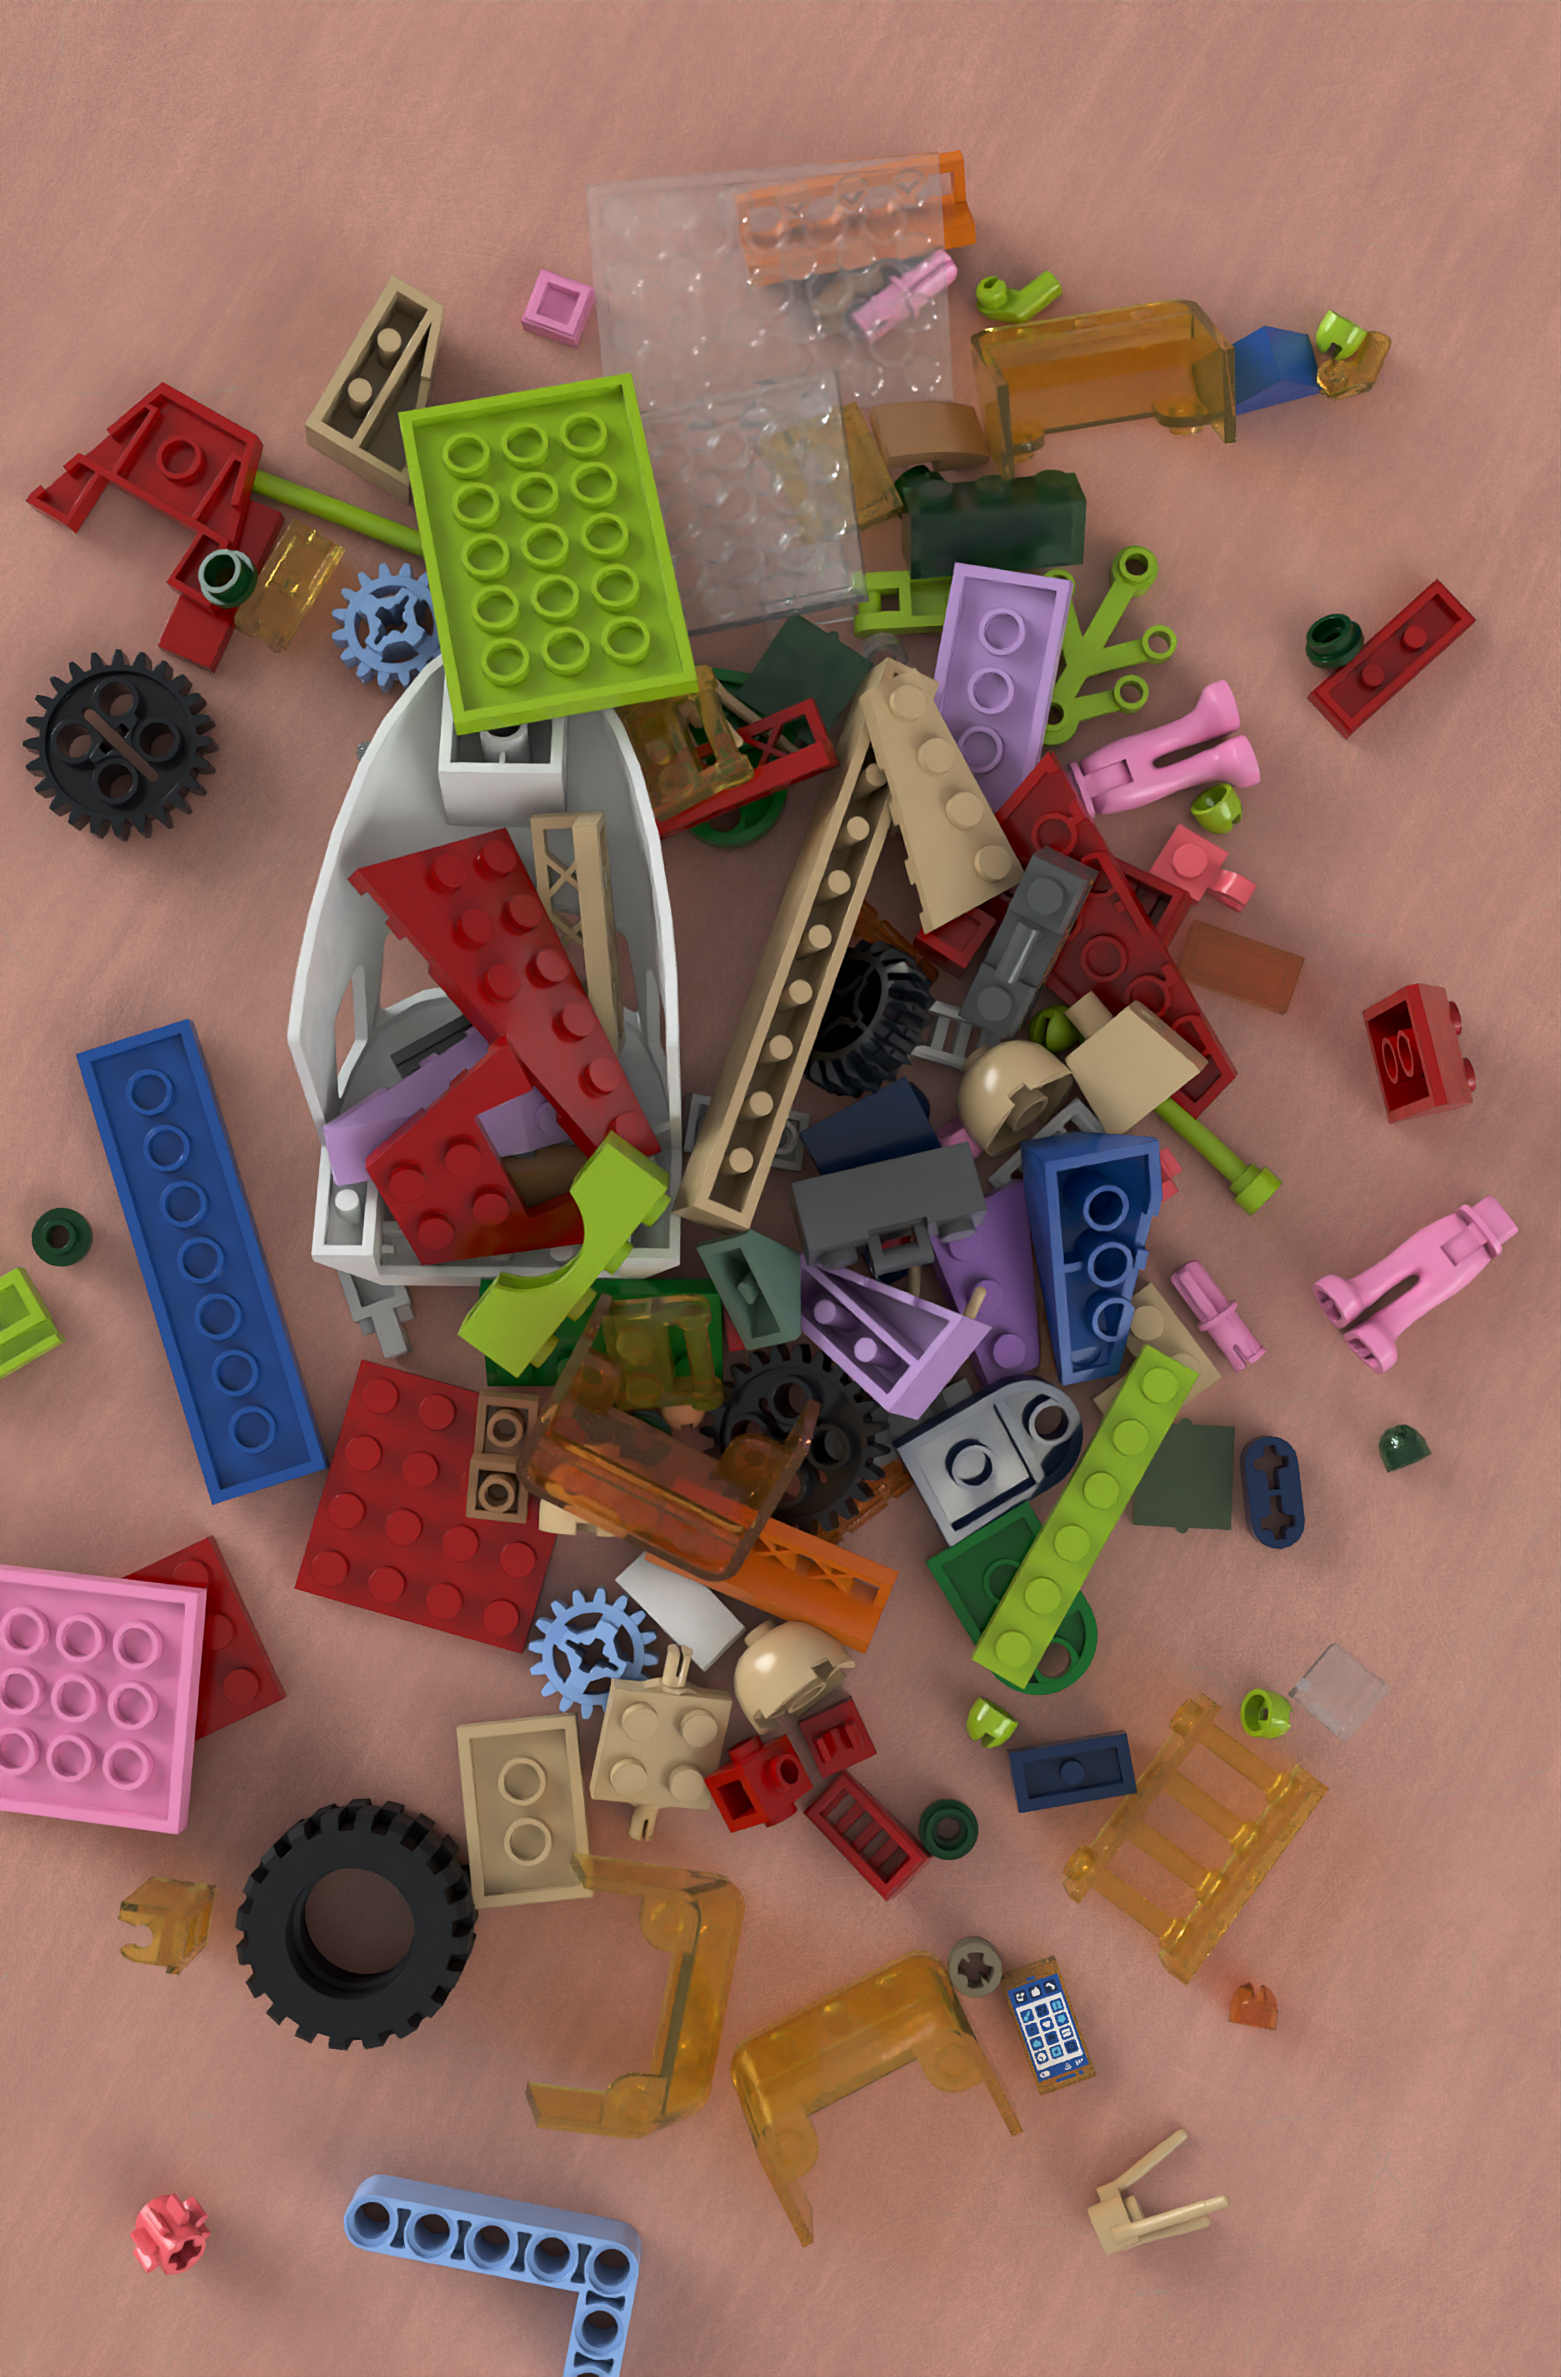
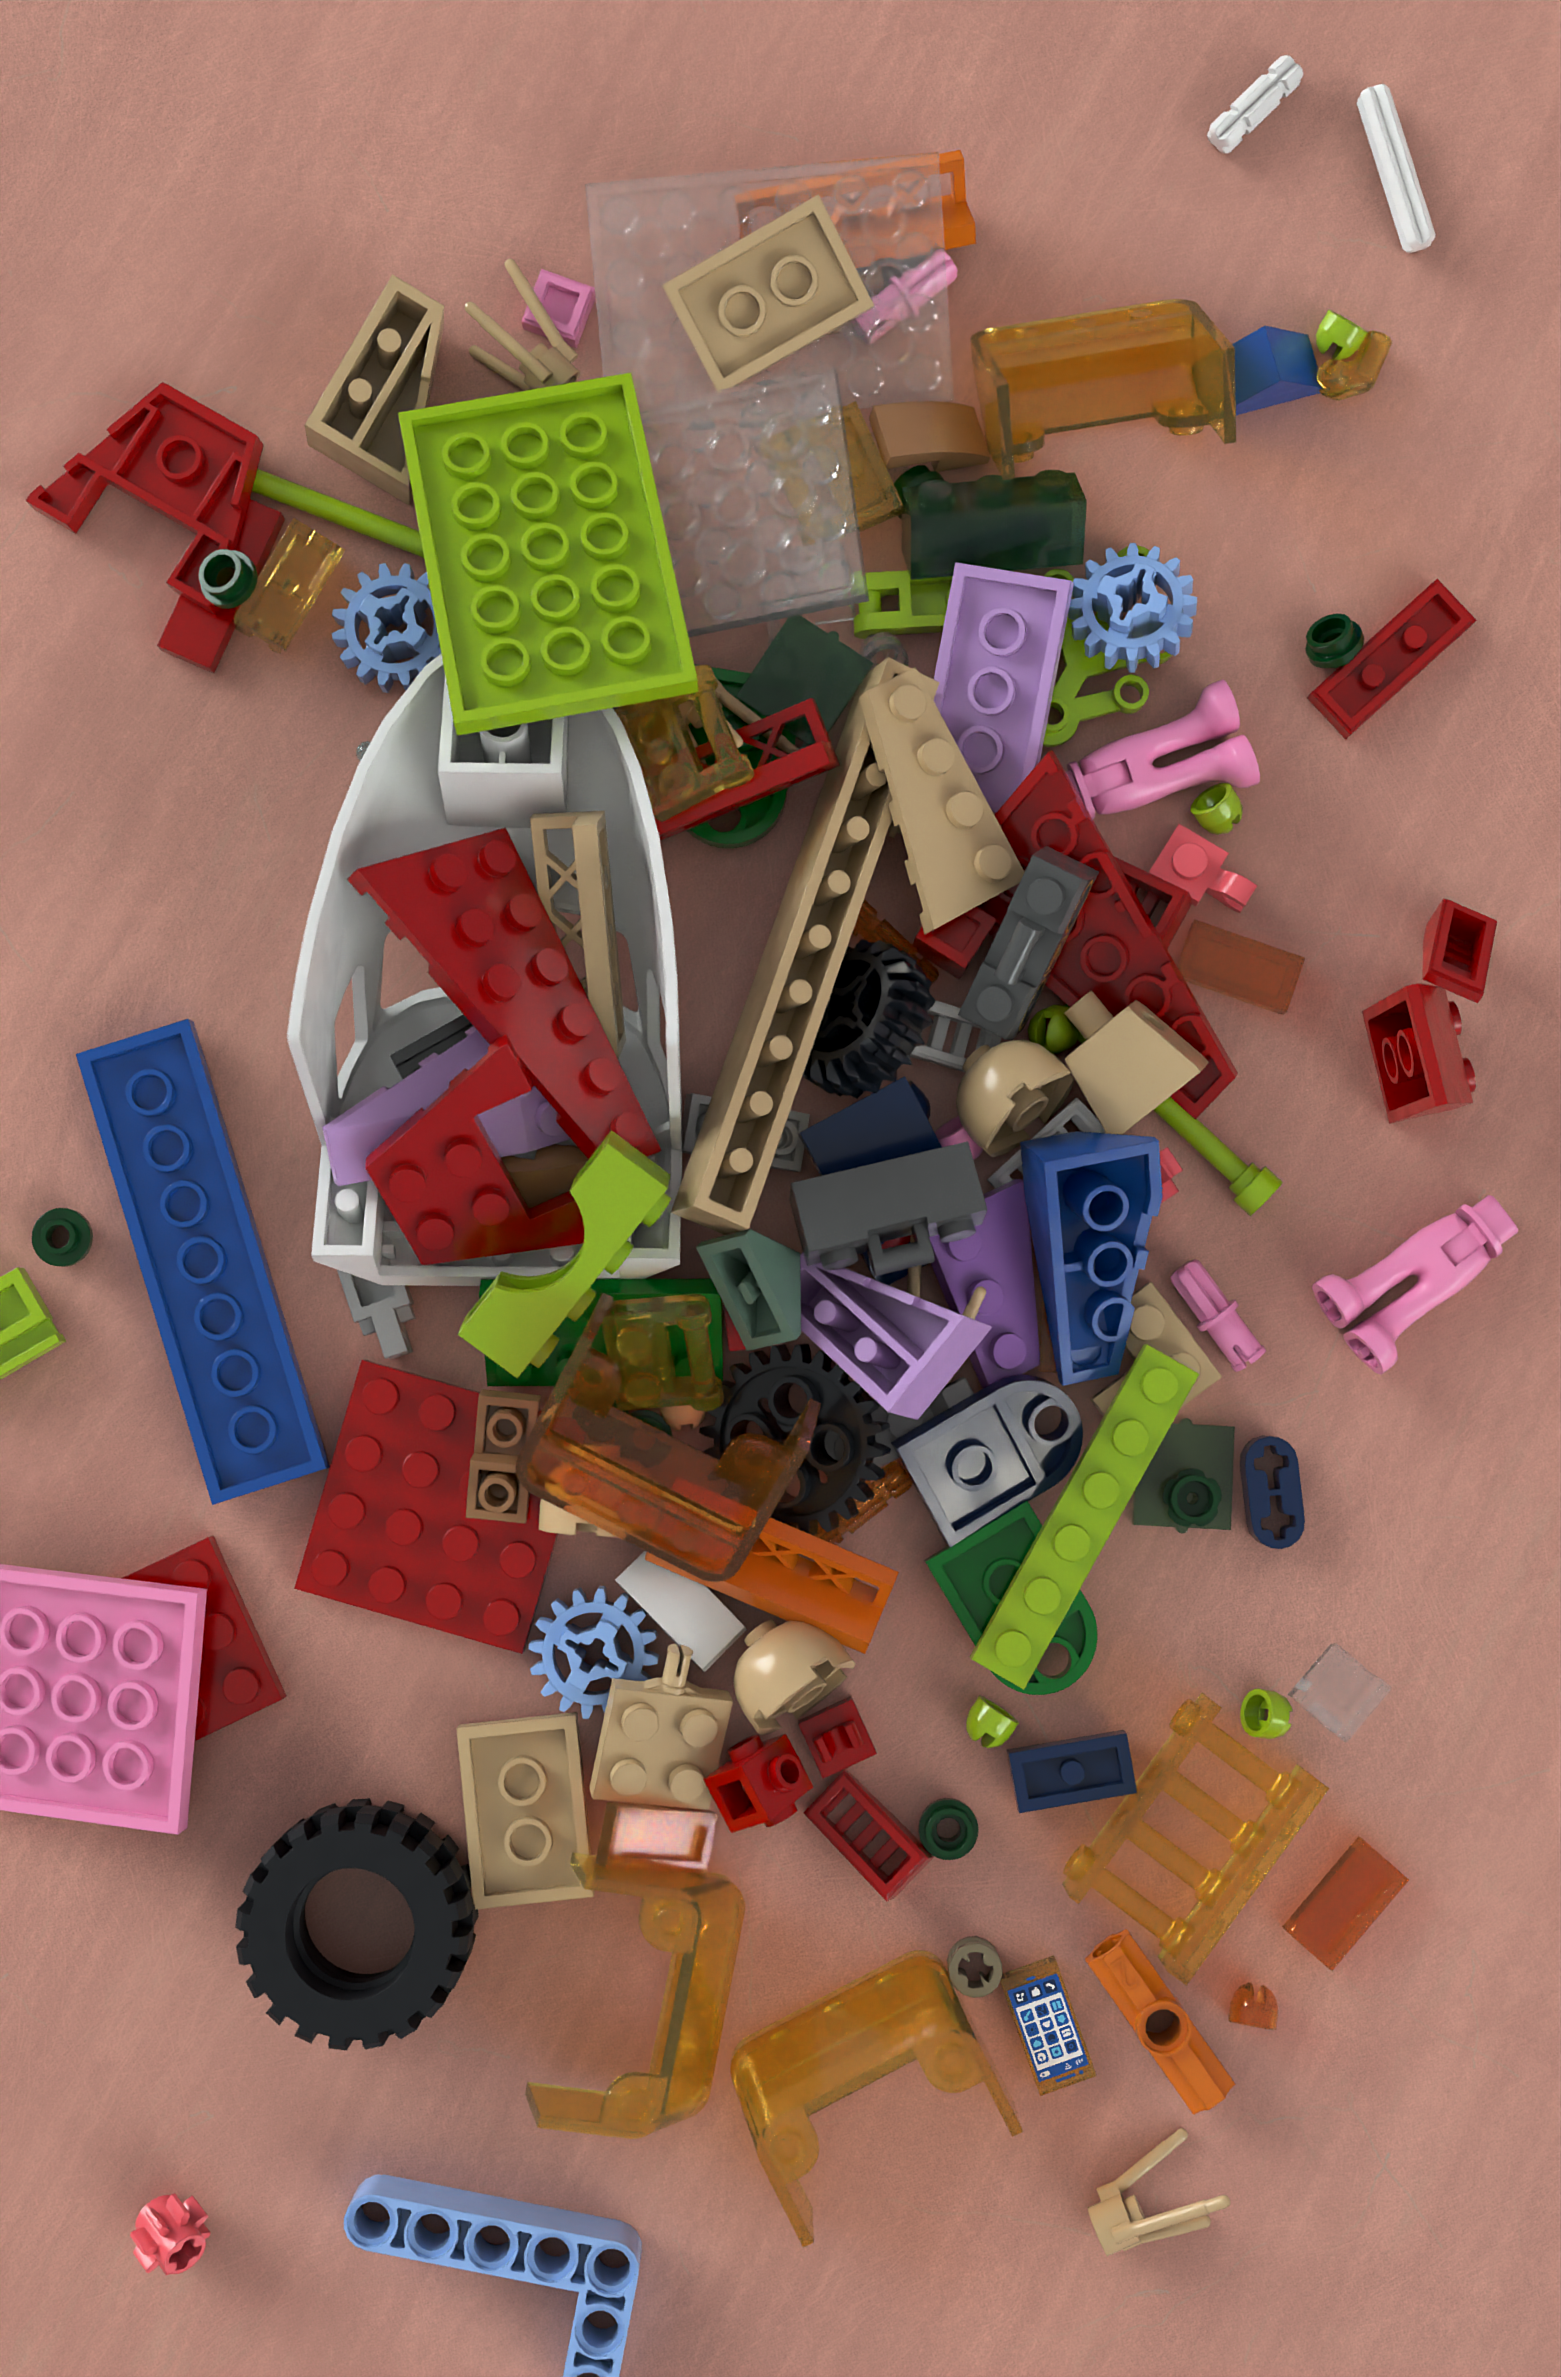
black gear [23,649,219,842] -> none
clear yellow hinge [118,1876,216,1975] -> none
lime arm [975,270,1063,325] -> none
clear green hinge [1378,1424,1432,1473] -> none
none -> tan plant [465,259,580,391]
none -> clear orange tile [595,1802,718,1873]
none -> tan plate [662,194,875,395]
none -> light blue gear [1068,543,1197,673]
none -> orange piece [1085,1929,1235,2115]
none -> dark green plate [1163,1468,1222,1527]
none -> white axle [1207,55,1304,154]
none -> clear orange tile [1282,1836,1409,1971]
none -> white axle [1357,84,1436,253]
none -> red slope [1422,898,1497,1003]

